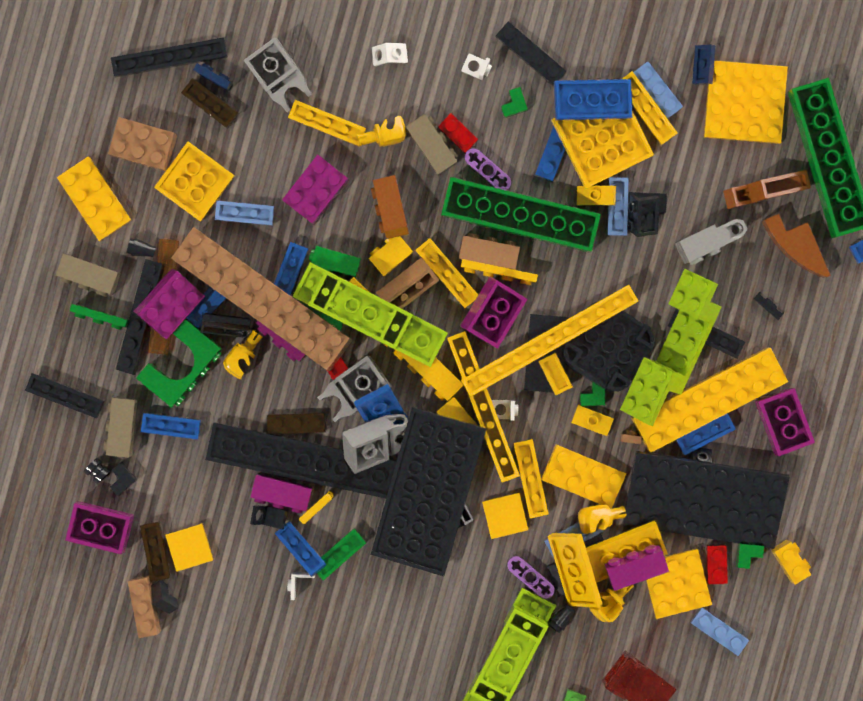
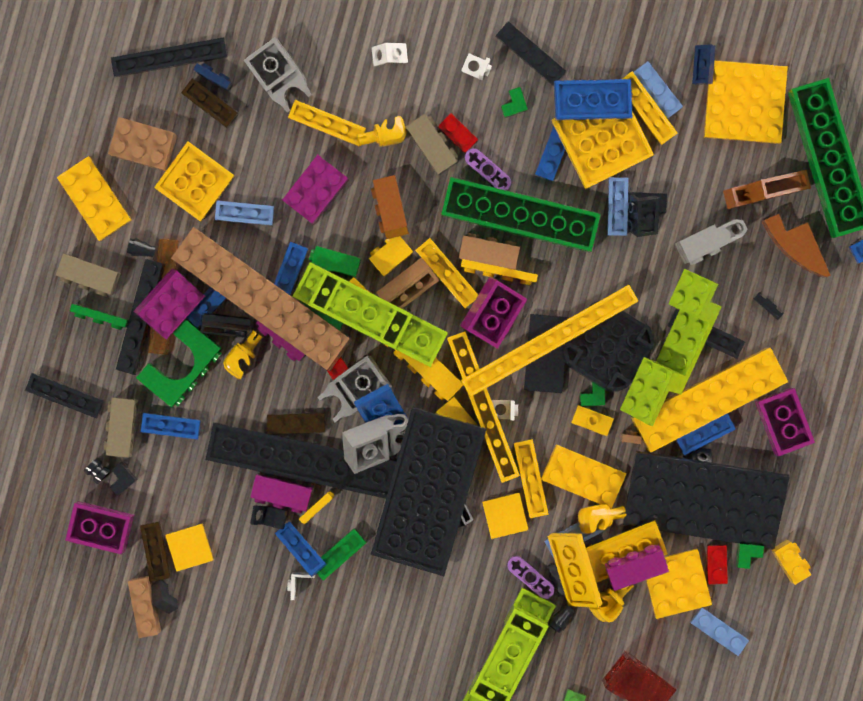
yellow plate [538,353,573,396] -> none
yellow plate [577,186,616,206] -> none

